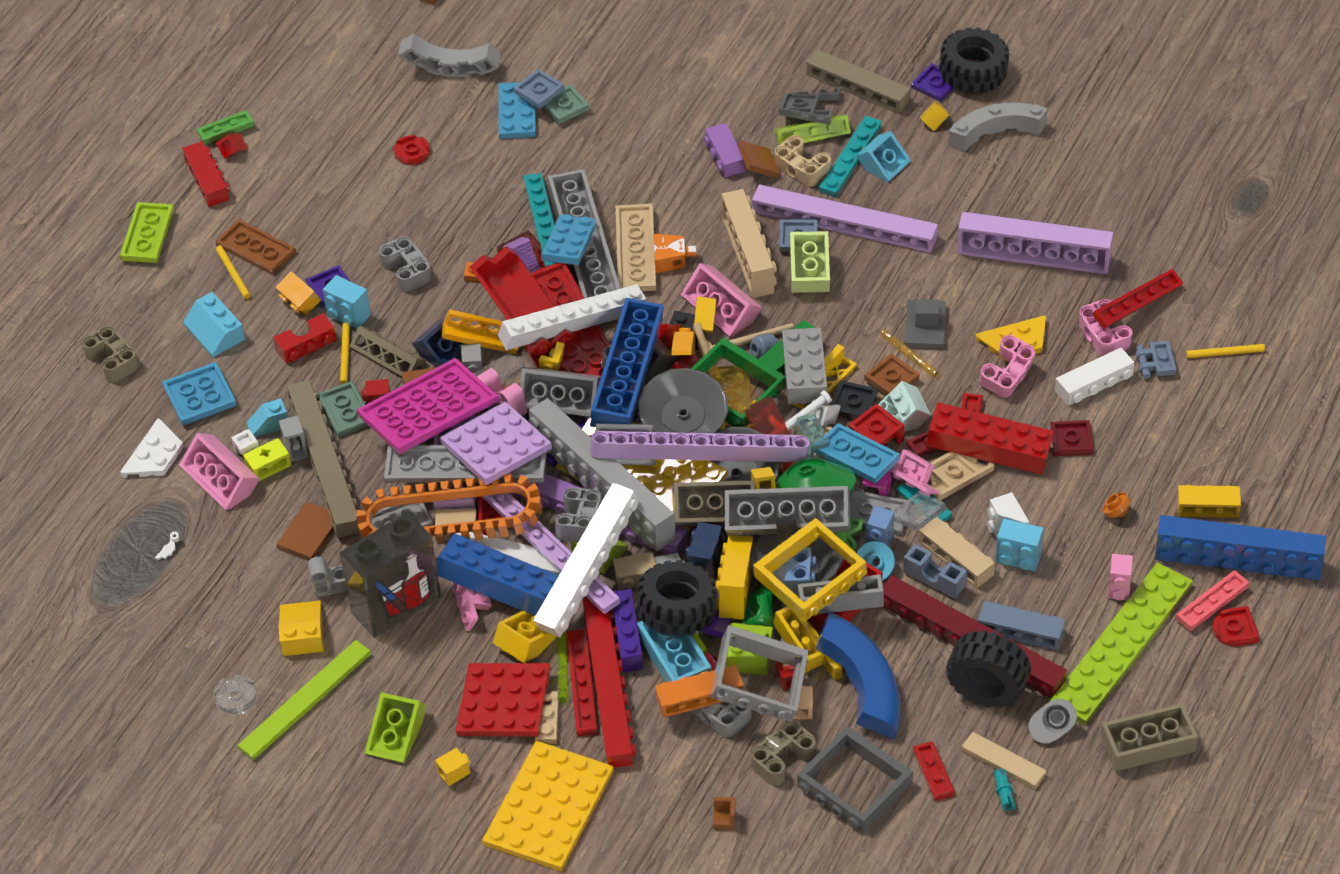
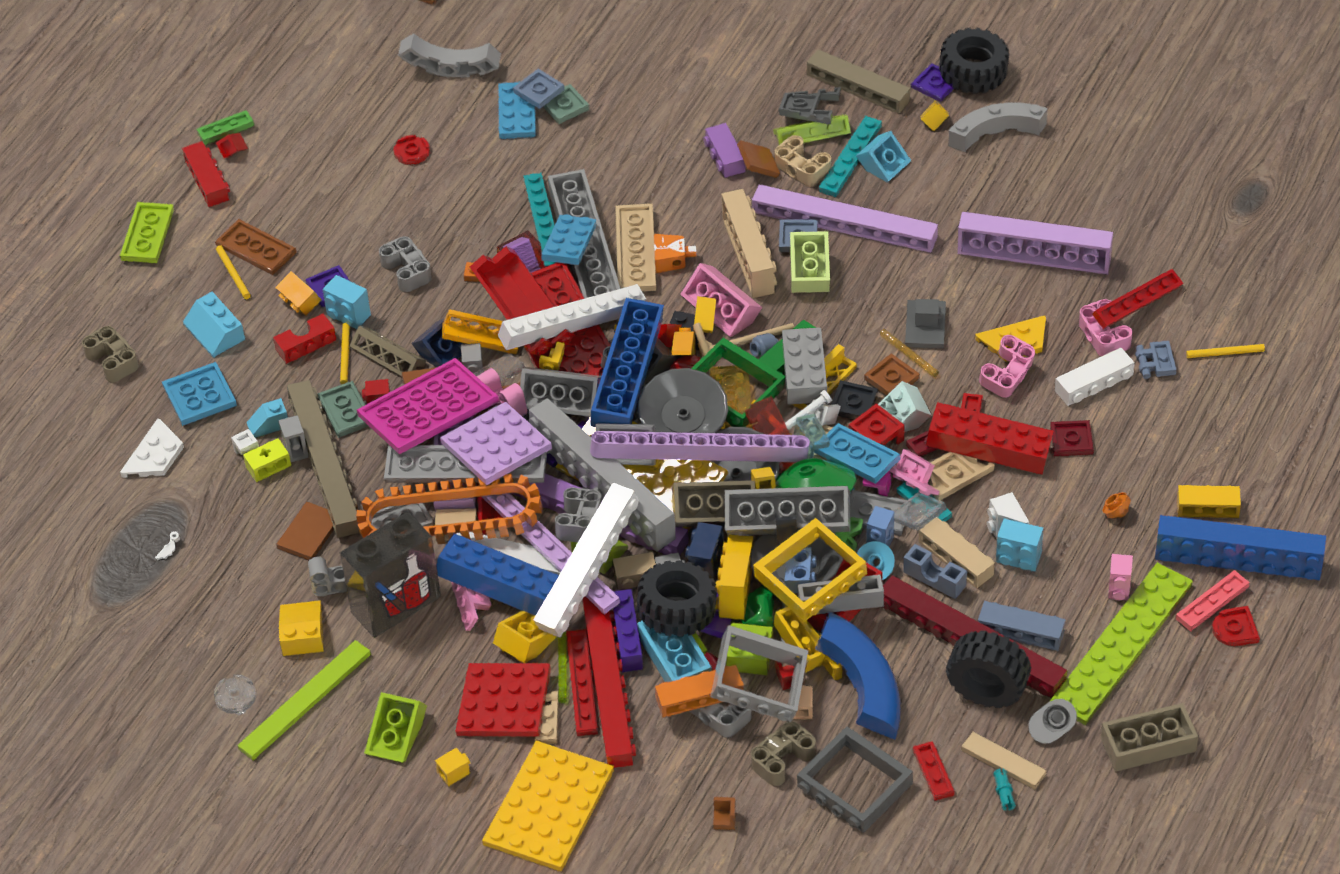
bright pink slope [179,433,260,510] -> none

